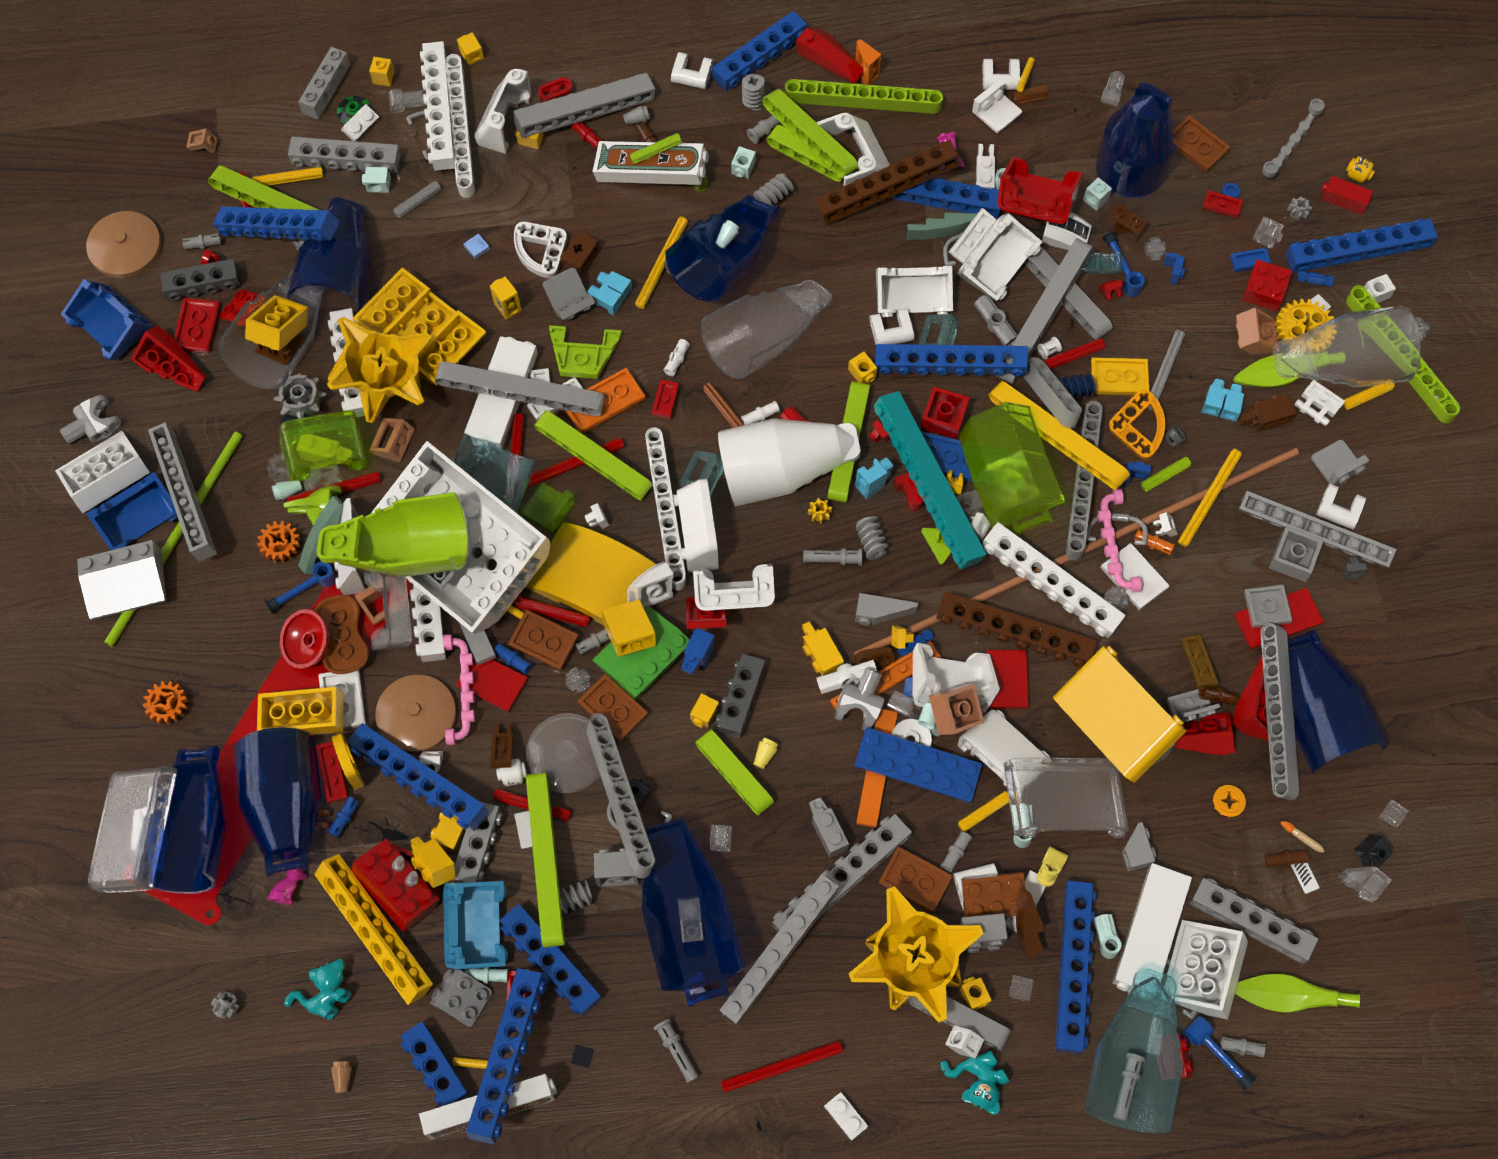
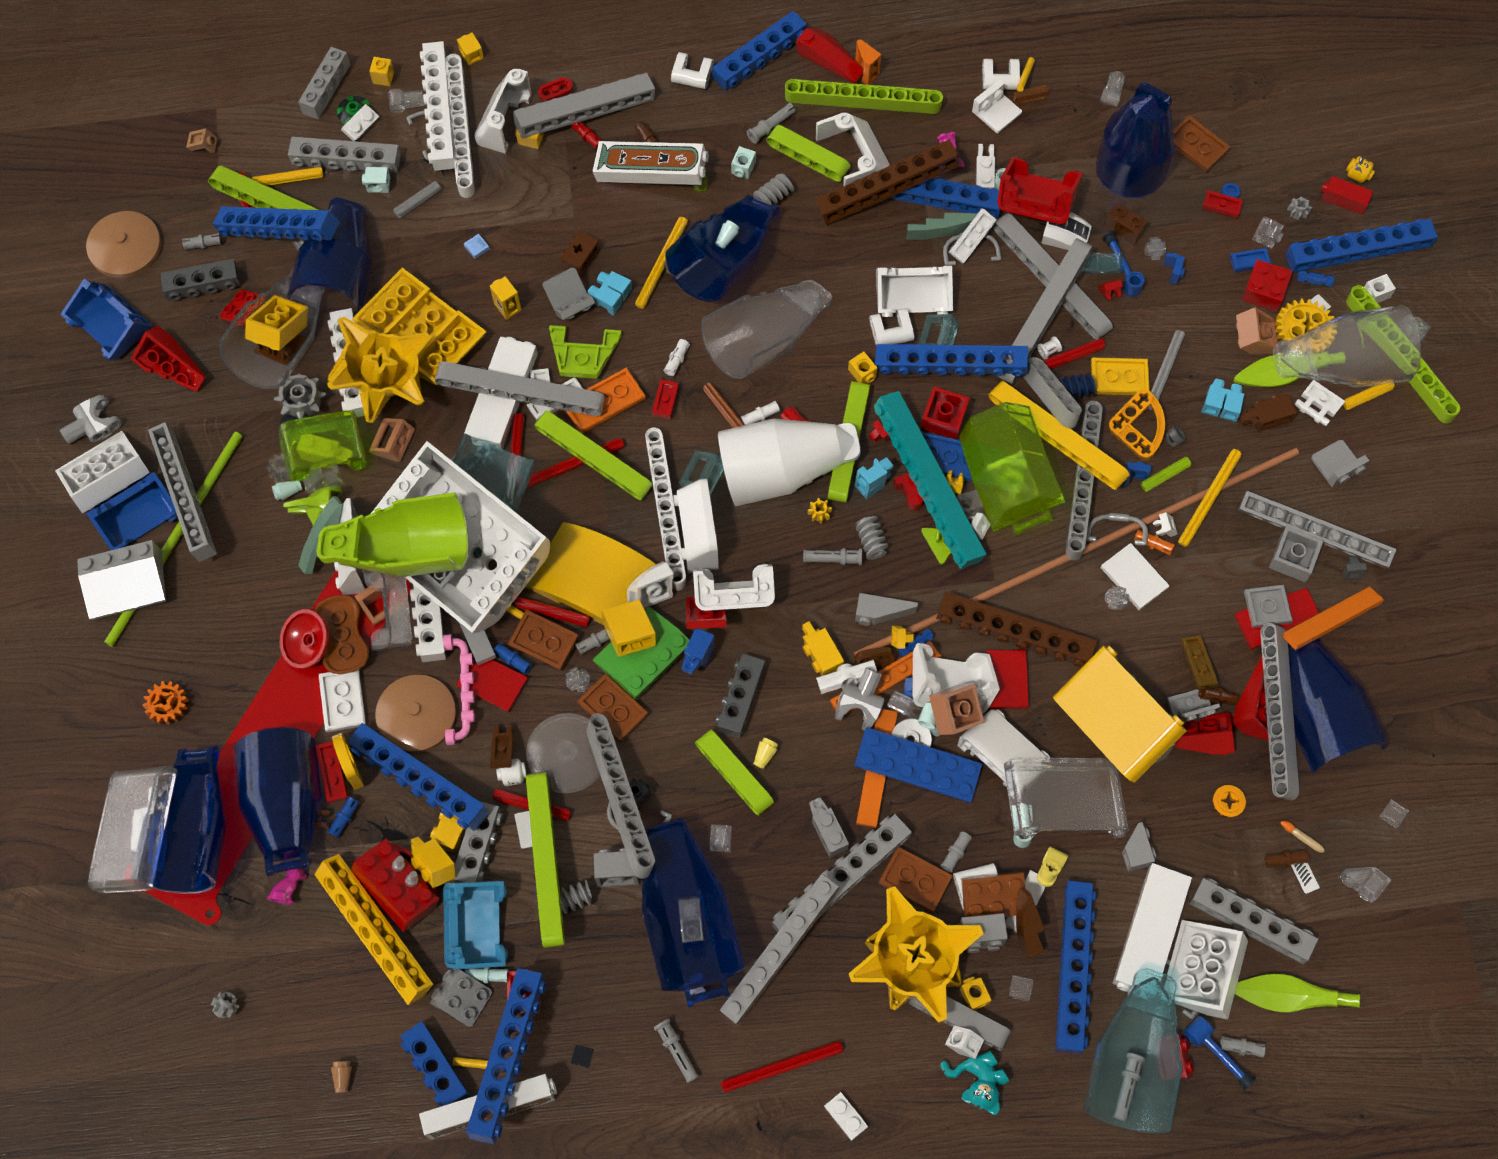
red tile [174,298,221,354] -> none
red tile [201,249,220,265] -> none
orange gear [257,521,301,563] -> none
yellow brick [257,687,344,739] -> none
blue piece [264,561,337,614] -> none
teal animal [284,958,352,1020] -> none
red axle [287,472,381,502] -> none
white tile [420,751,443,772] -> none
blue brick [500,904,602,1017] -> none
white beam [514,222,567,278] -> none
clear neon green bracket [522,483,575,532] -> none
white tile [585,503,609,529] -> none
light grey cone [623,105,651,125] -> none
lime axle [630,133,682,164] -> none
yellow brick [690,694,719,728] -> none
light grey piece [742,74,765,111] -> none
lime beam [762,89,858,178] -> none
white windscreen [957,214,1043,301] -> none
yellow axle [958,791,1012,832] -> none
light grey piece [974,295,1018,346] -> none
white brick [982,522,1126,638] -> none
light aqua brick [1083,178,1112,211] -> none
light aqua piece [1094,914,1121,959] -> none
bright pink bar [1097,489,1141,593] -> none
light grey bar [1262,99,1325,178] -> none
white connector [1316,483,1366,530] -> none
black brick [1354,835,1394,868] -> none
none -> orange tile [1282,587,1384,650]

